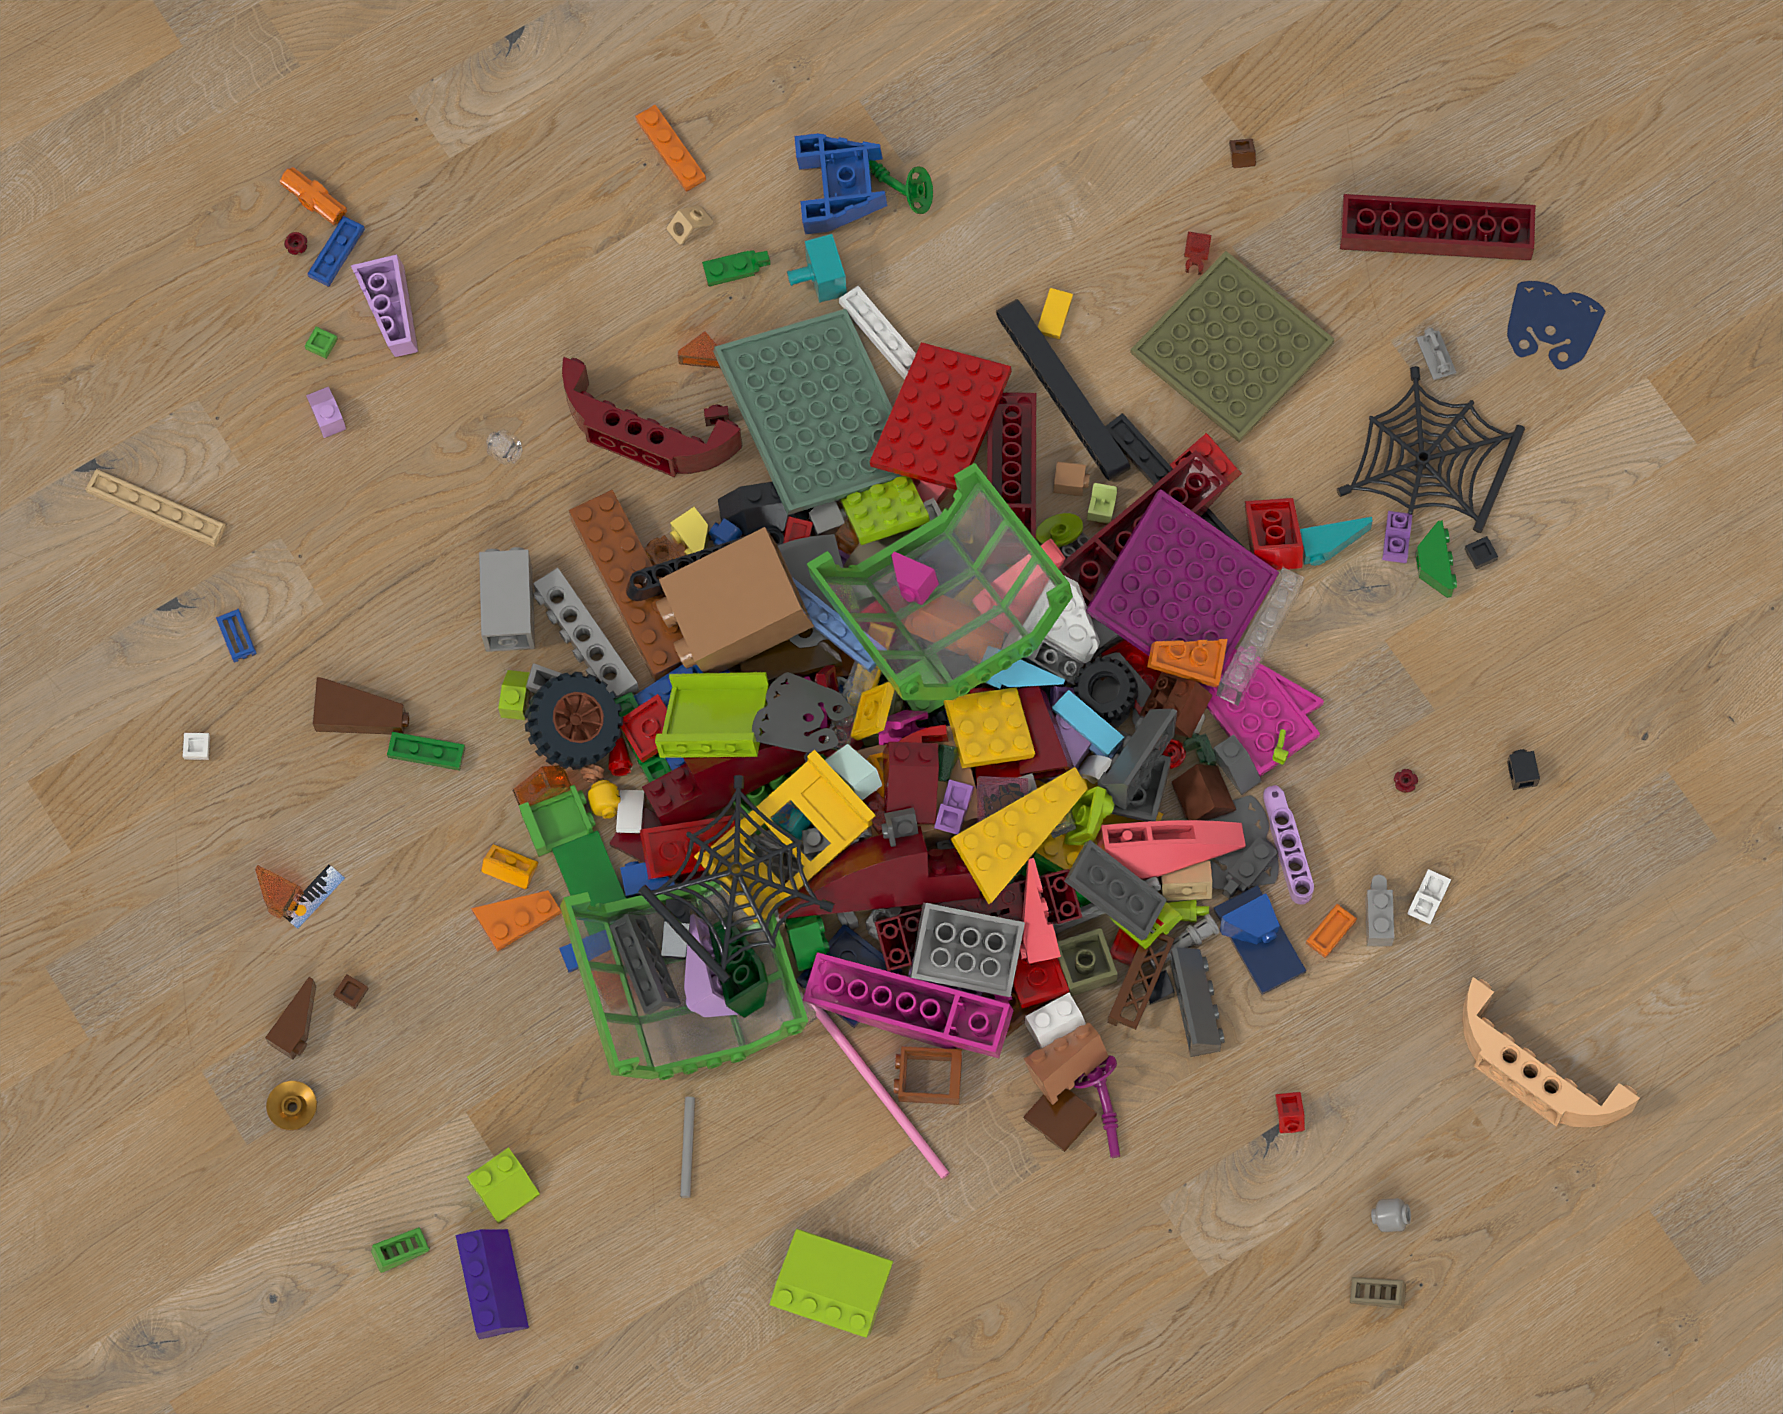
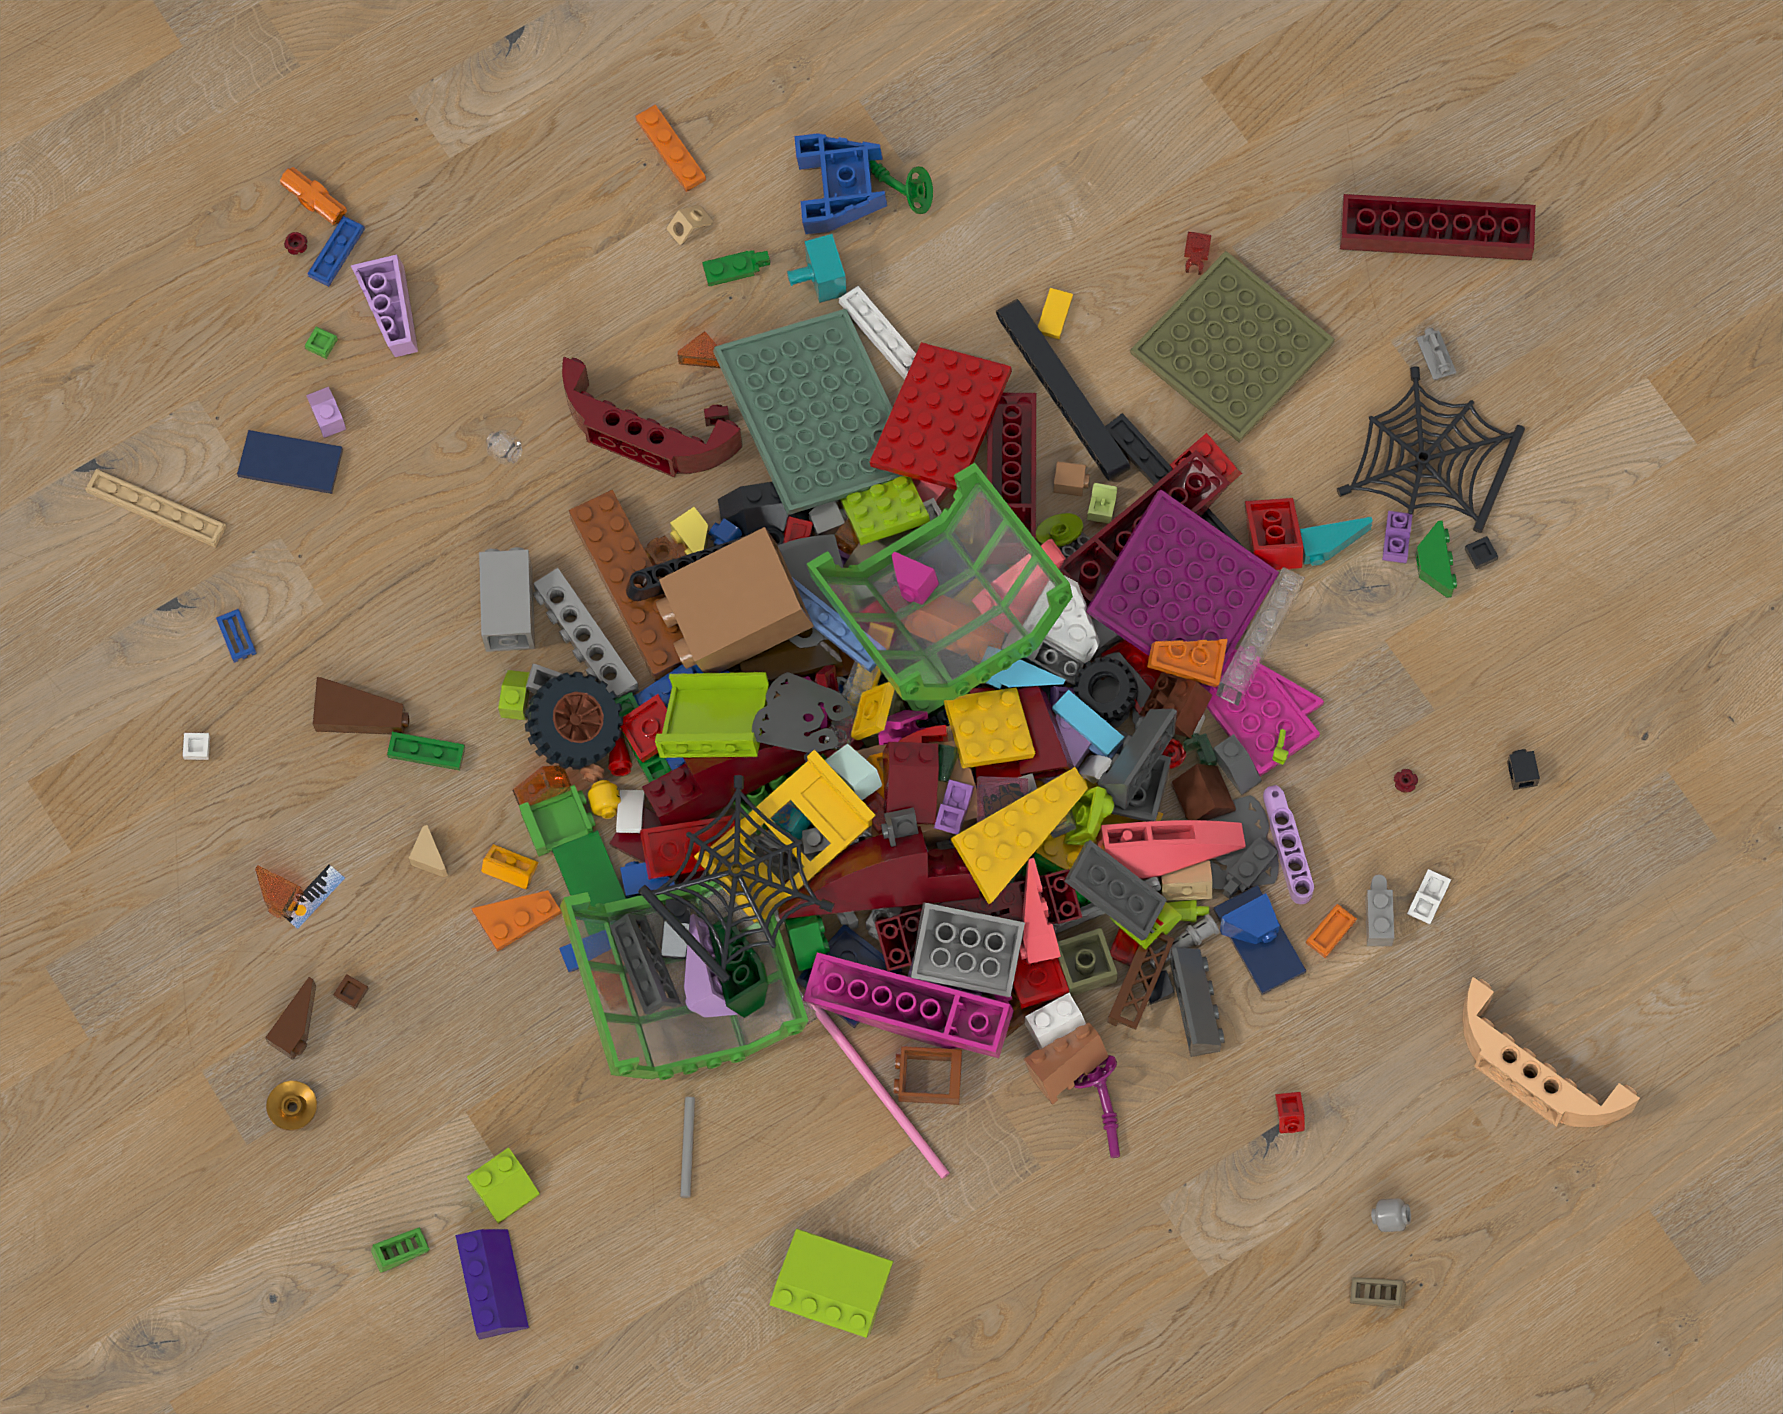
reddish brown slope [1023,1088,1097,1152] -> none
reddish brown slope [1229,138,1256,168] -> none
dark blue piece [1507,281,1606,370] -> none
none -> dark blue tile [237,430,343,494]
none -> tan slope [409,825,448,878]

